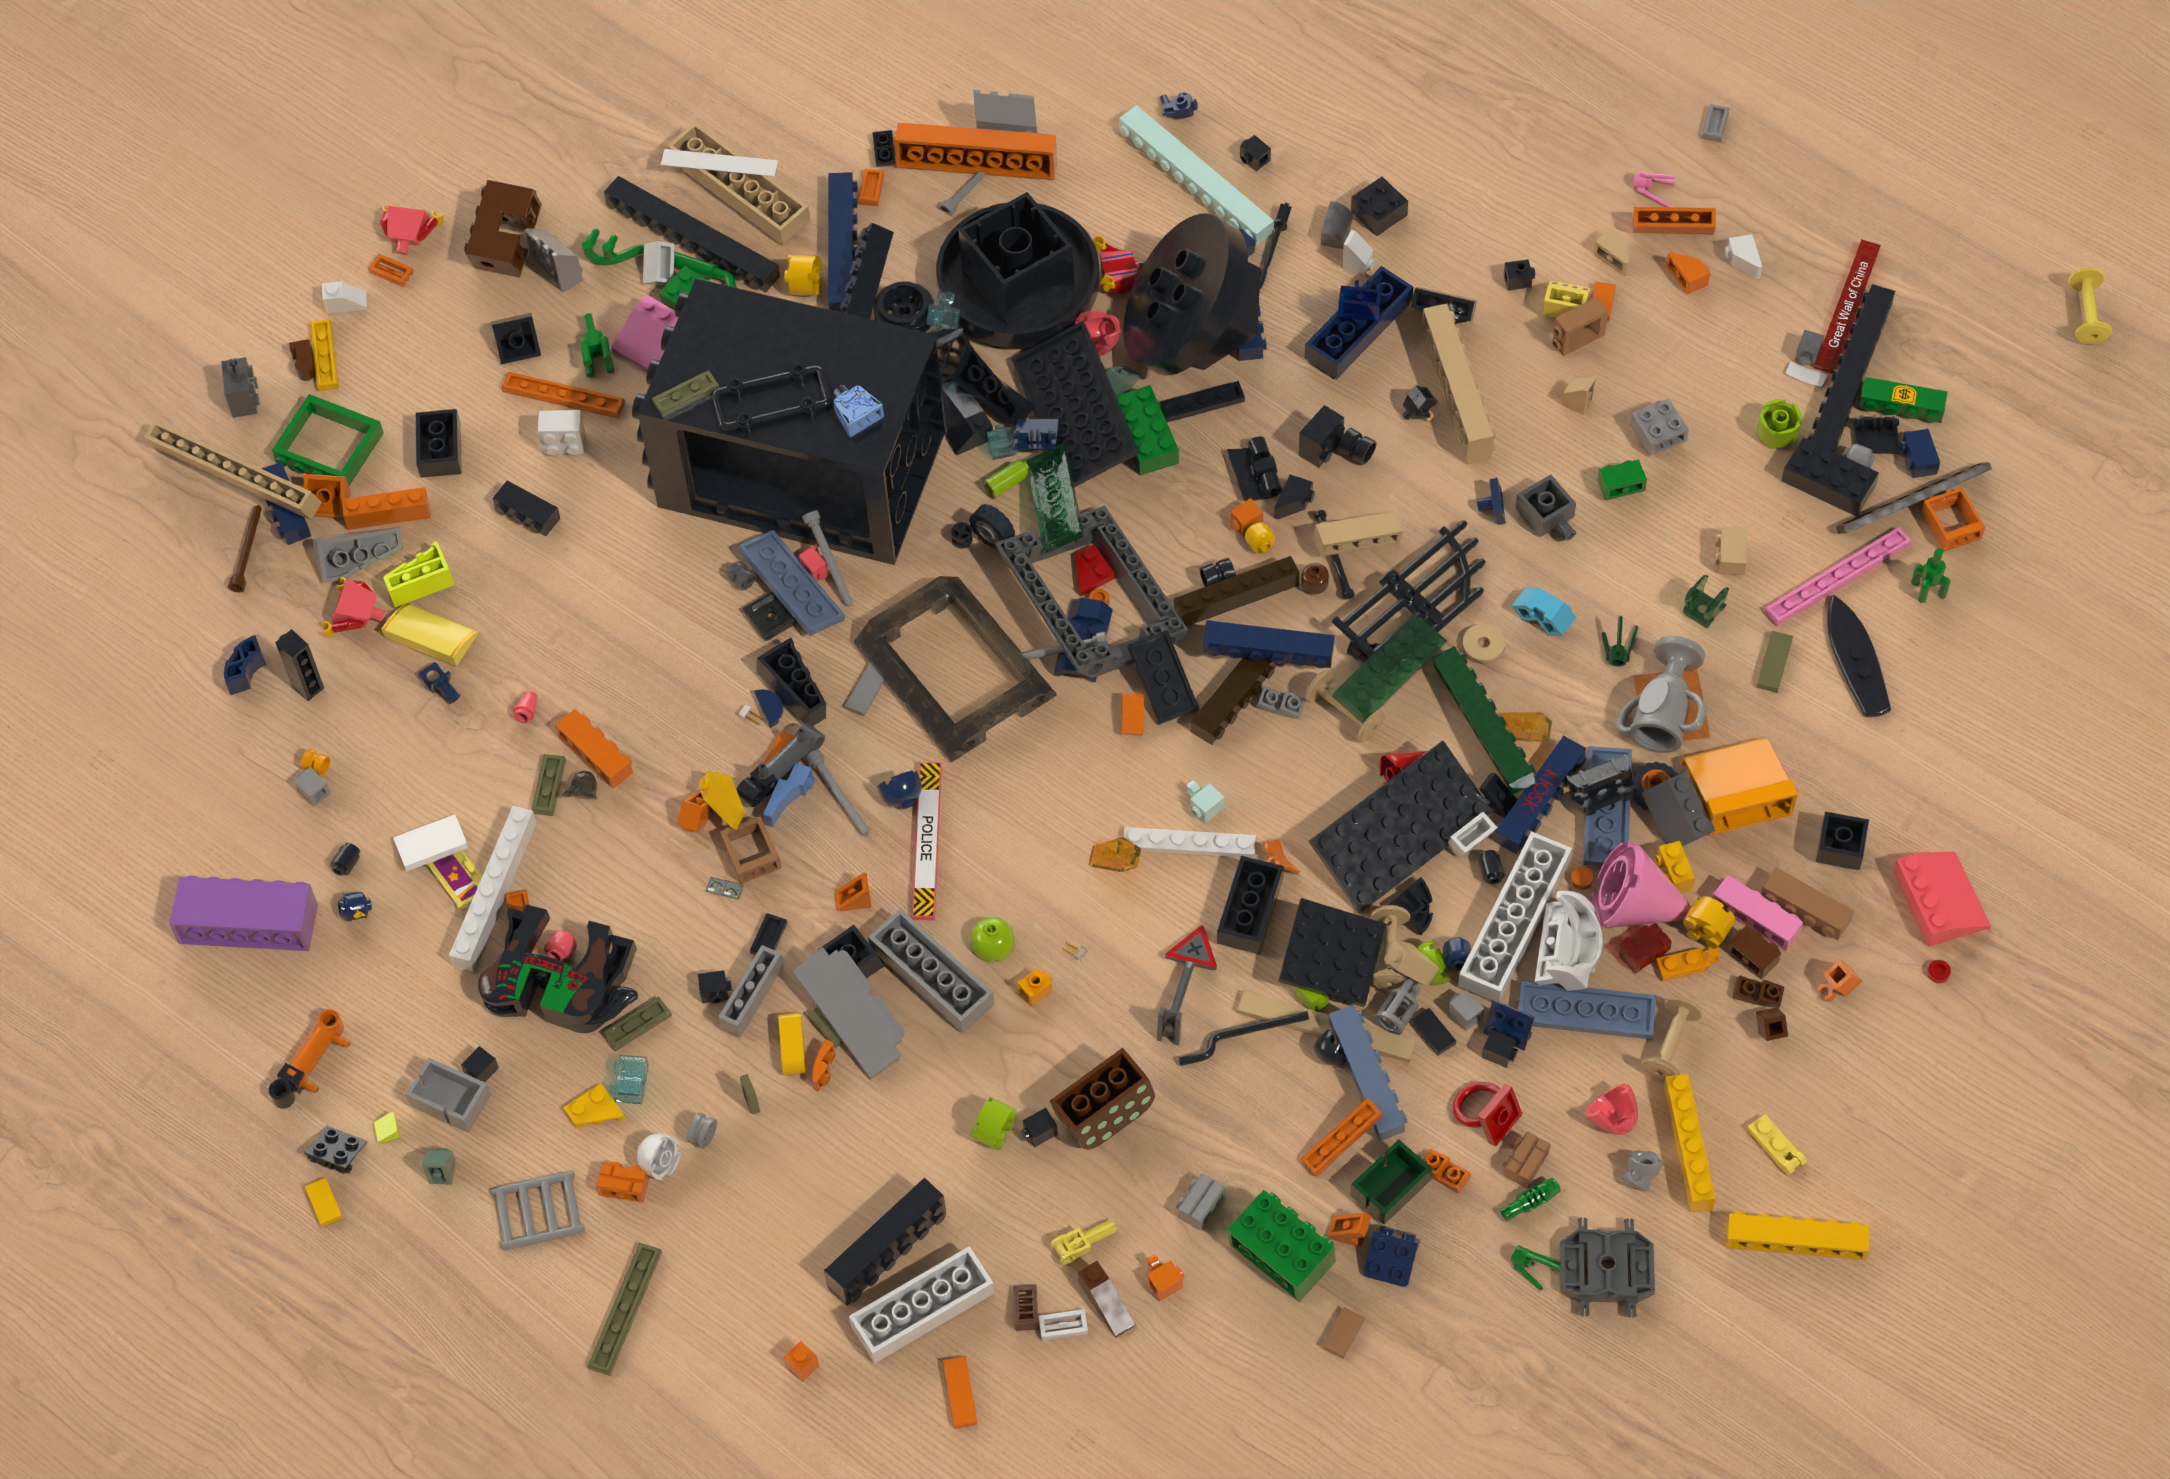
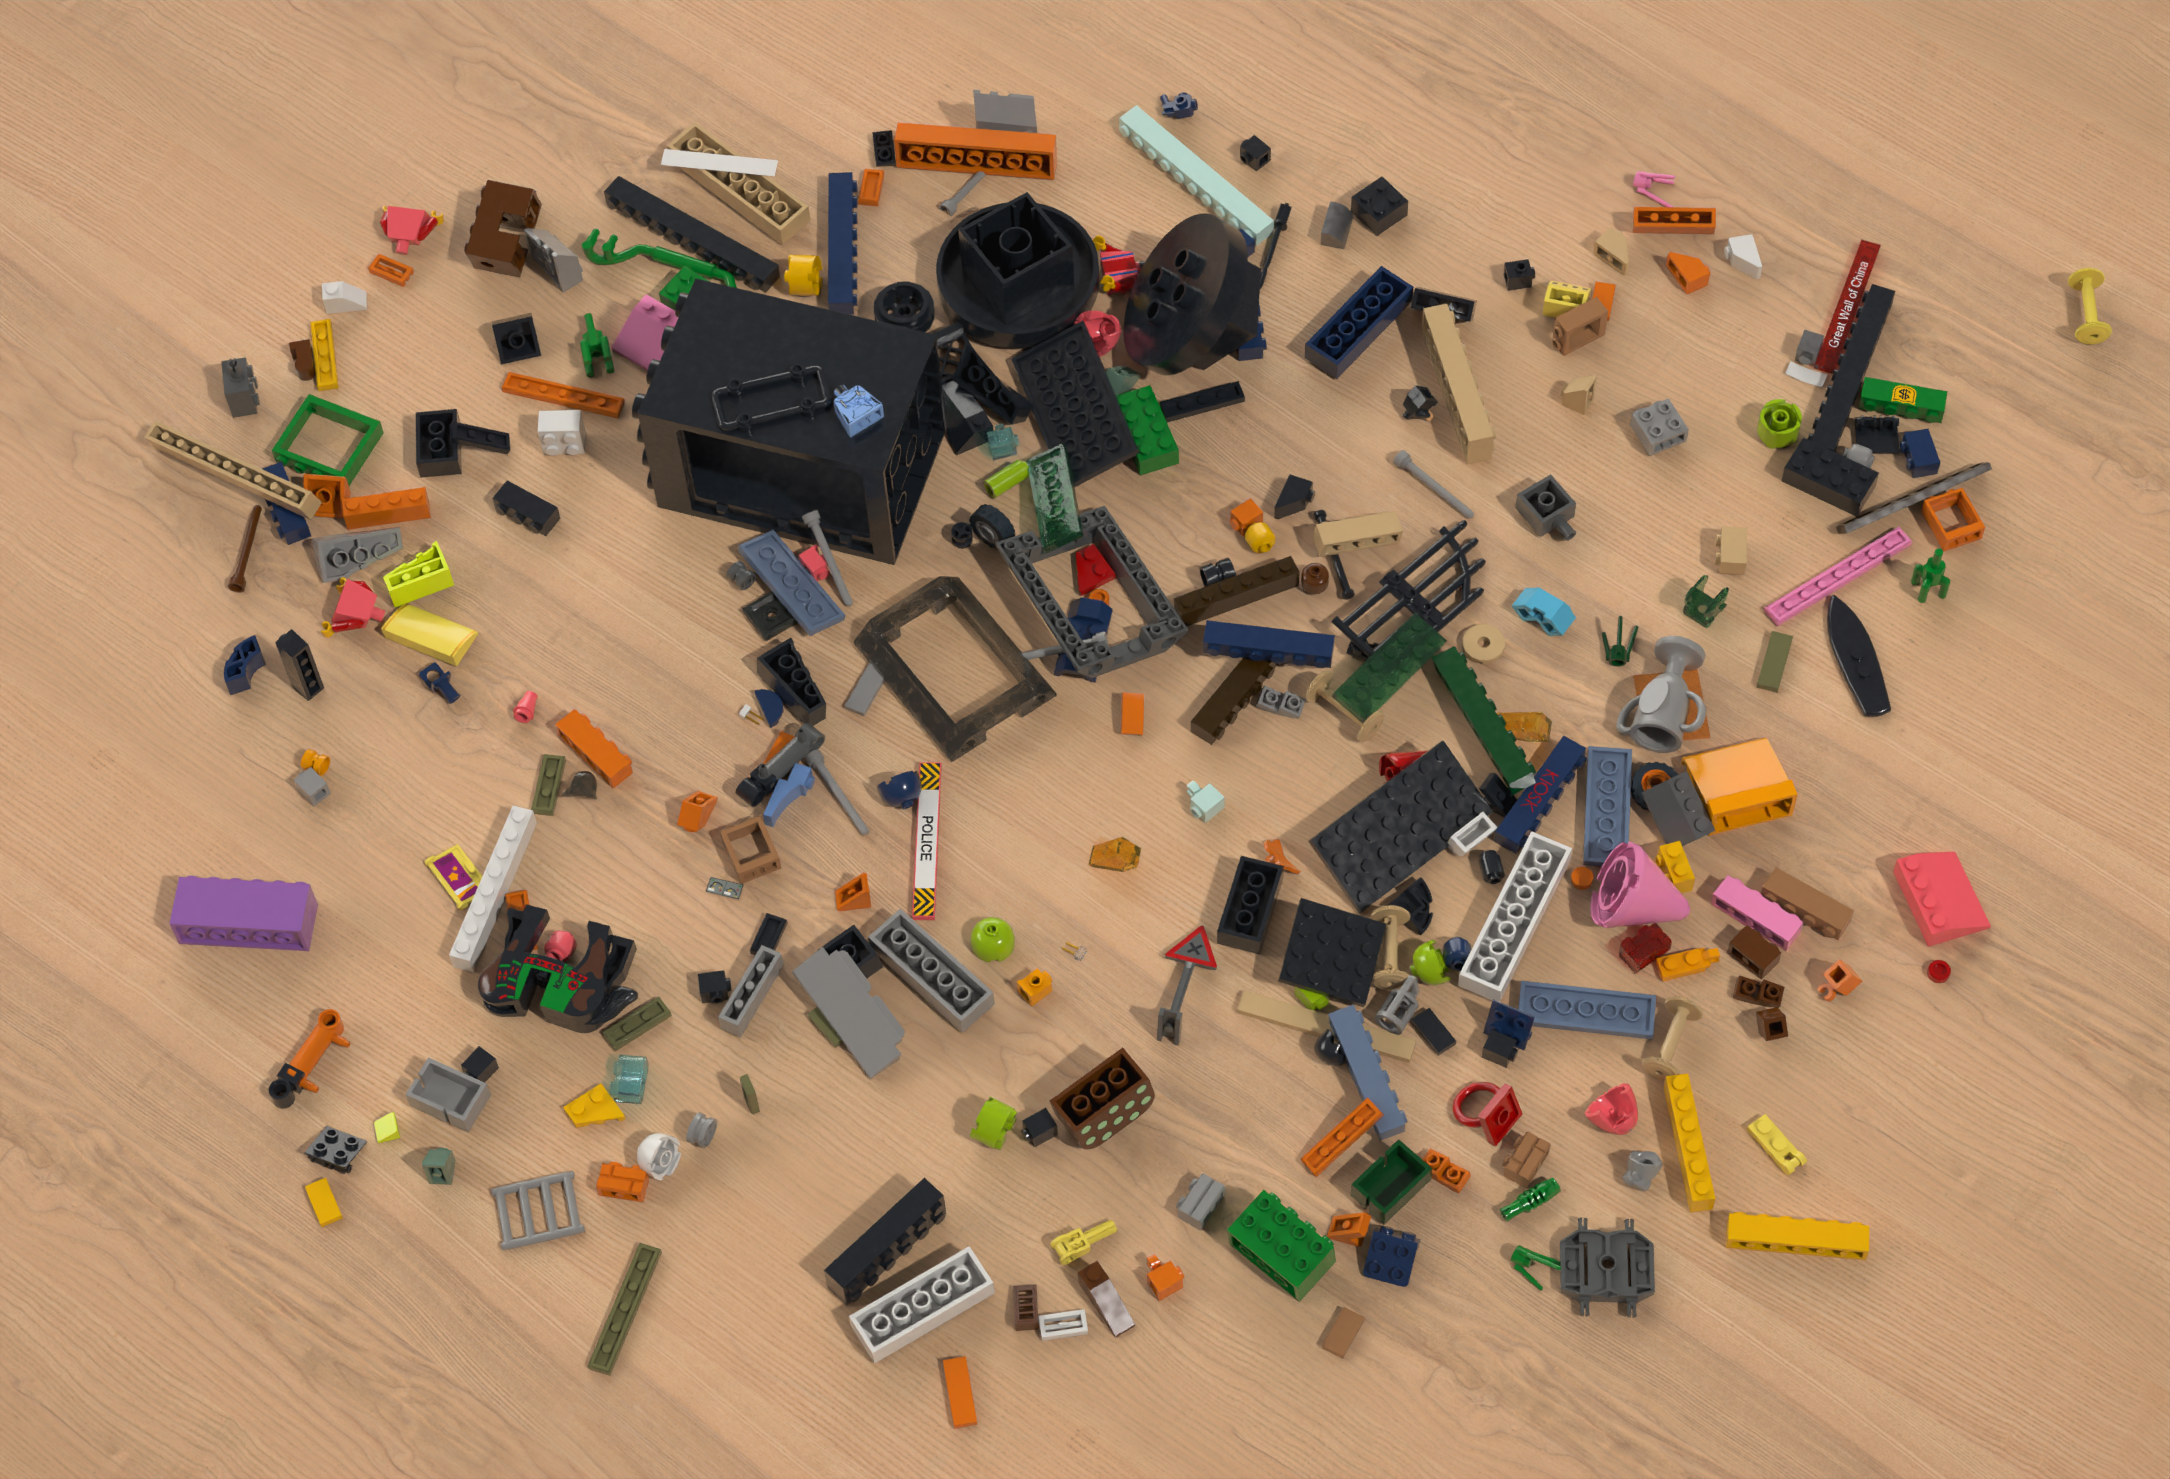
black brick [330,843,360,876] -> none
dark blue head [338,892,372,922] -> none
white tile [393,815,468,871] -> none
white brick [643,241,674,285] -> none
olive tile [652,370,719,417] -> none
yellow slope [699,770,745,830] -> none
yellow beam [778,1012,806,1075] -> none
orange brick [784,1341,819,1382] -> none
orange slope [812,1039,836,1092] -> none
black brick [839,223,894,319] -> none
clear light blue brick [927,291,960,329] -> none
dark blue hinge [1013,419,1059,450] -> none
white plate [1123,827,1256,859] -> none
black tile [1127,630,1200,725] -> none
black piece [1179,1011,1310,1066] -> none
black panel [1227,436,1283,501] -> none
black brick [1299,405,1345,468] -> none
clear blue brick [1338,280,1382,321] -> none
black wheel [1338,428,1377,465] -> none
white slope [1343,230,1375,277] -> none
tan slope [1384,940,1439,986] -> none
light grey brick [1448,990,1484,1031] -> none
dark blue tile [1477,478,1506,525] -> none
white piece [1535,891,1603,991] -> none
black piece [1566,754,1635,816] -> none
green brick [1597,459,1647,501] -> none
yellow brick [1683,896,1735,949] -> none
light grey tile [1701,104,1730,143] -> none
black brick [1816,811,1869,870] -> none
none -> black tile [449,421,510,454]
none -> light grey piece [1393,450,1474,519]

